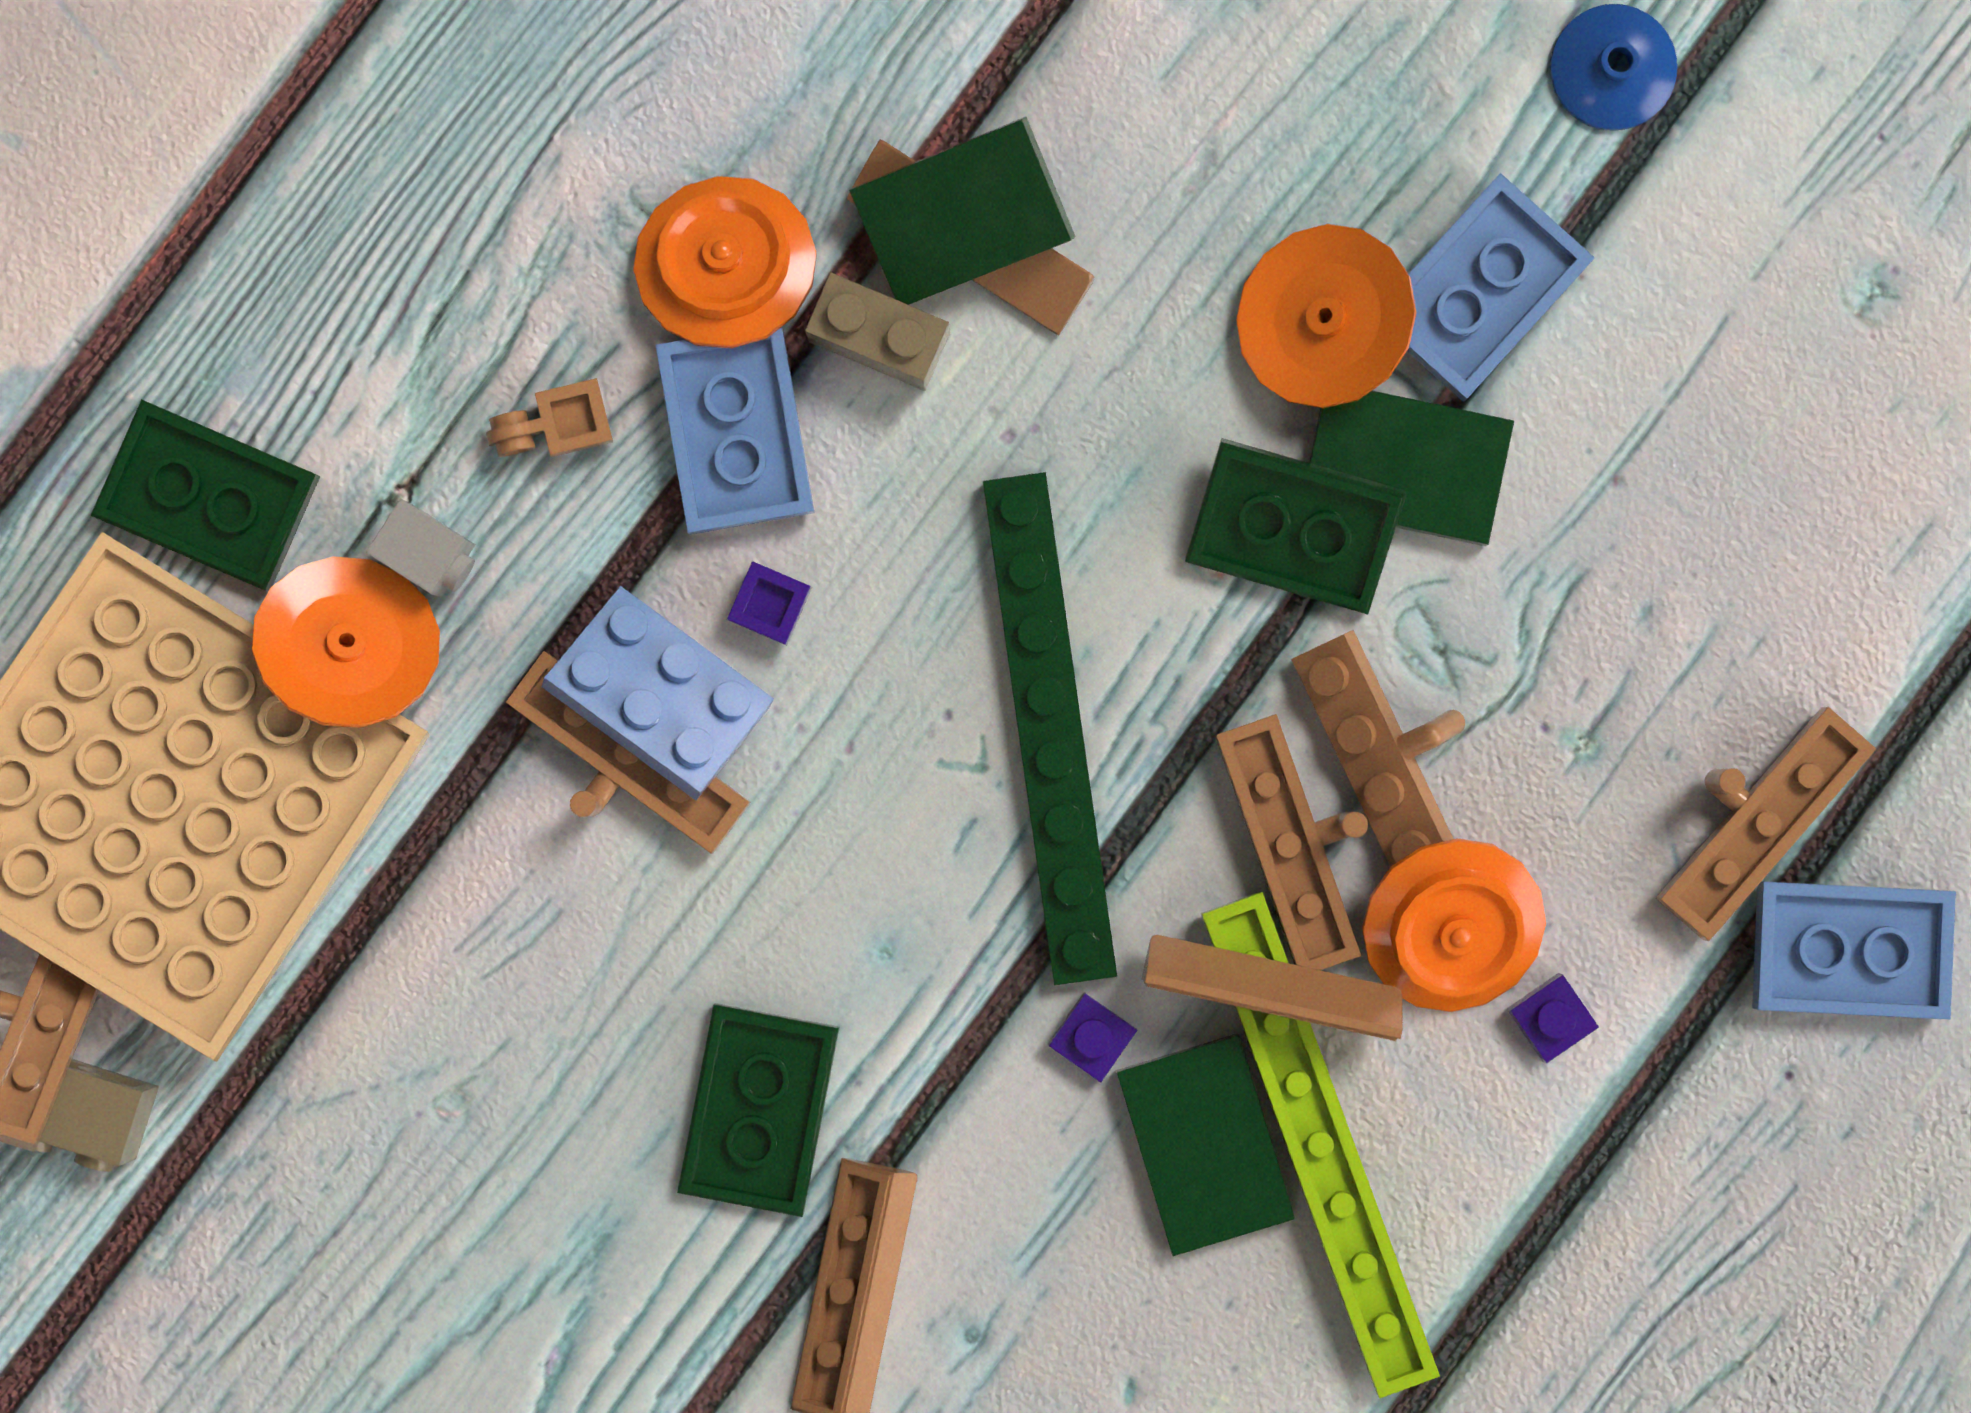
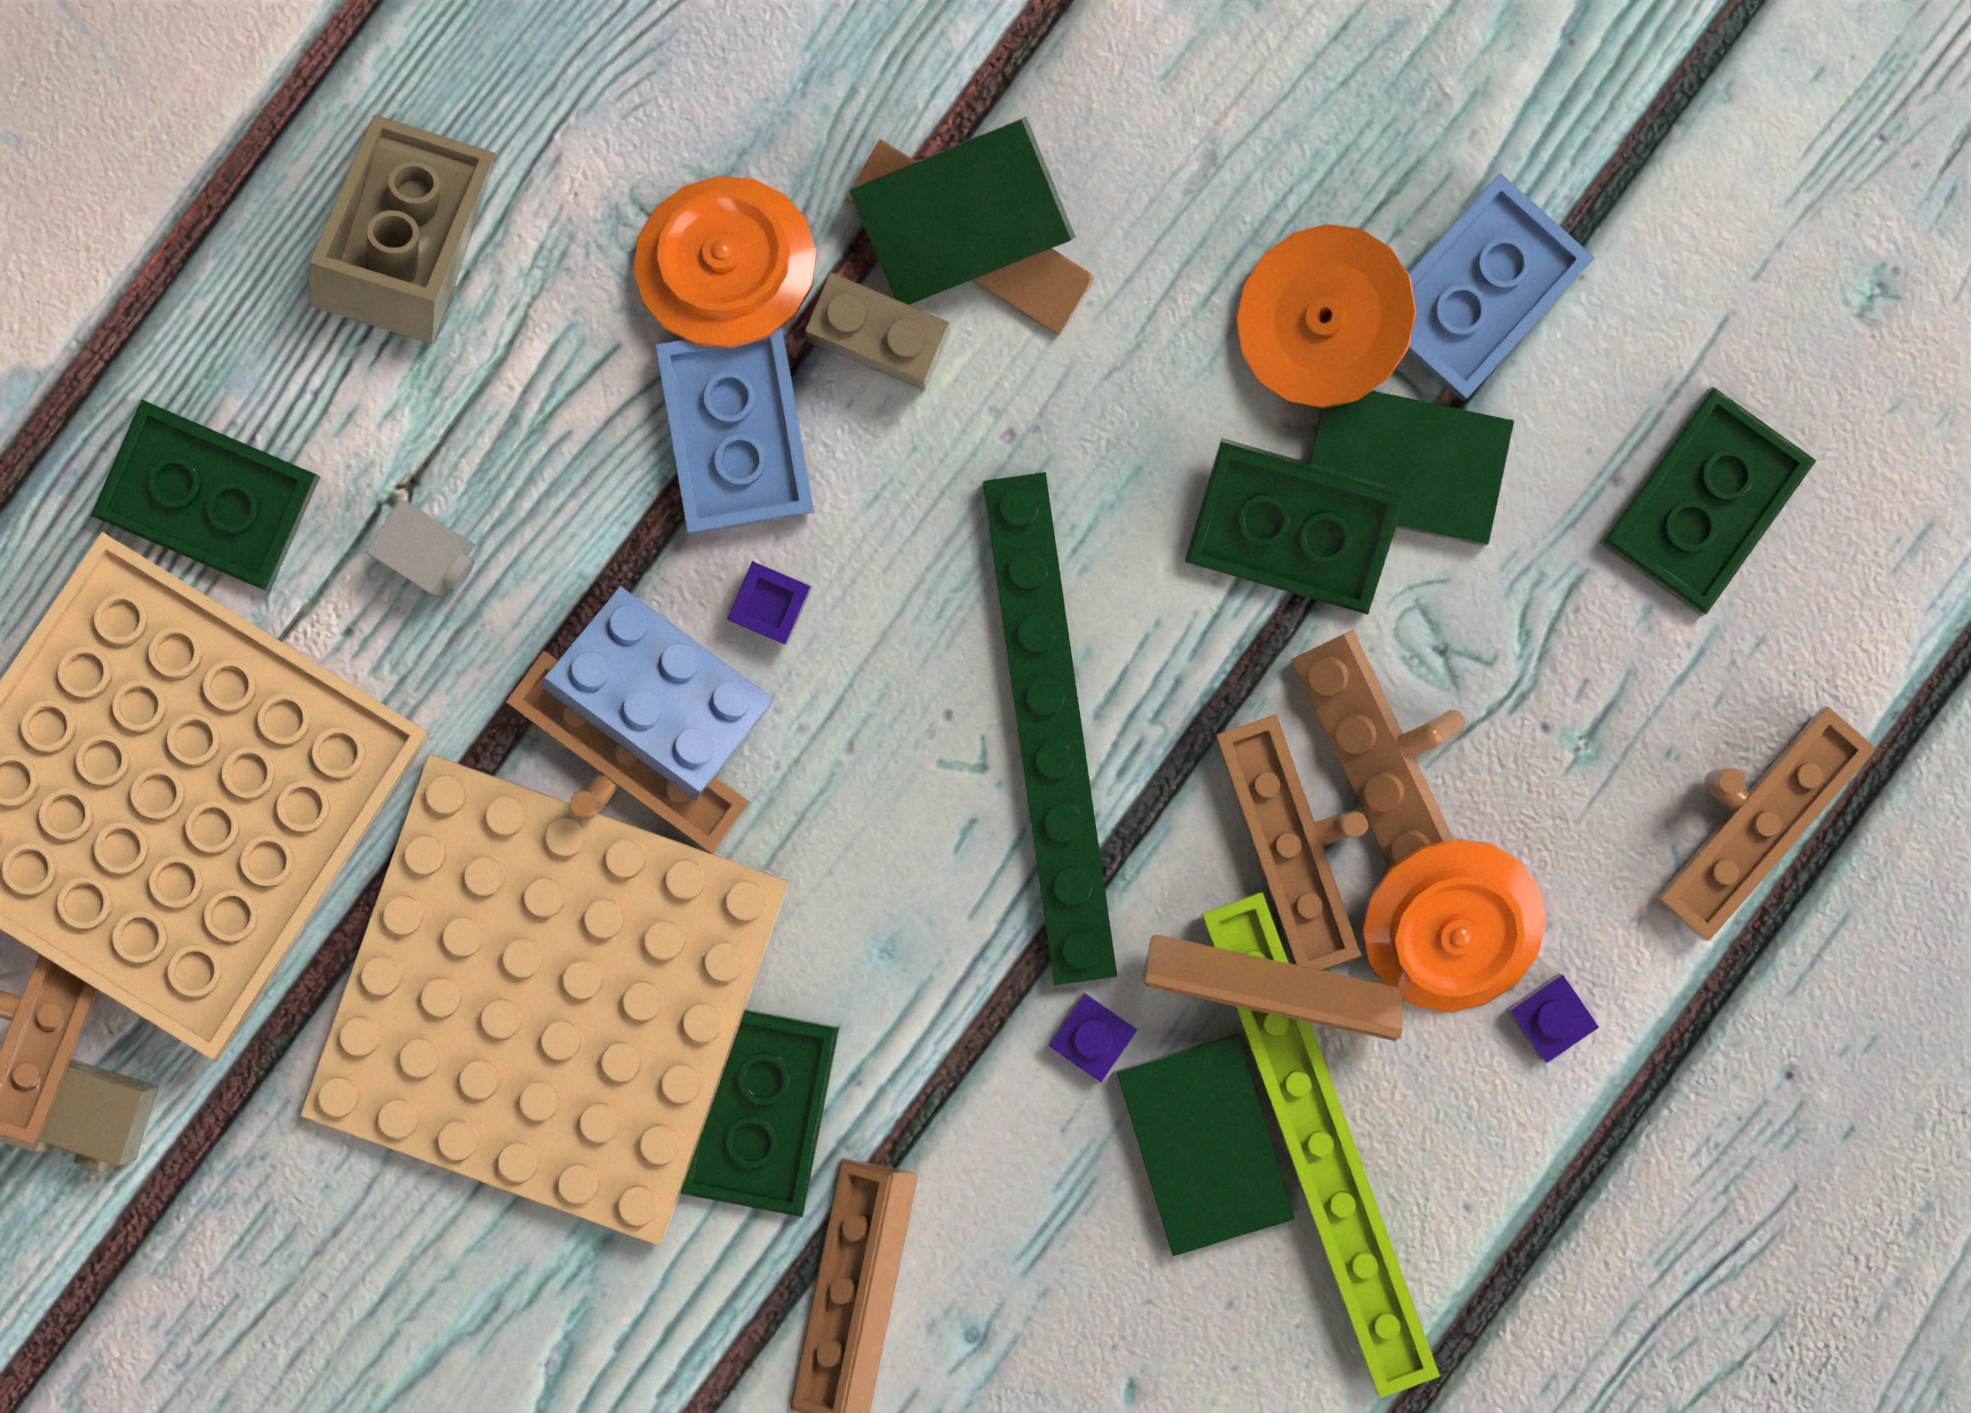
orange piece [252,556,440,728] -> none
medium nougat plate [486,378,613,457] -> none
blue dish [1550,4,1677,131] -> none
medium blue plate [1752,881,1956,1020] -> none
none -> tan plate [300,754,790,1246]
none -> dark tan slope [309,115,495,344]
none -> dark green tile [1599,387,1817,616]

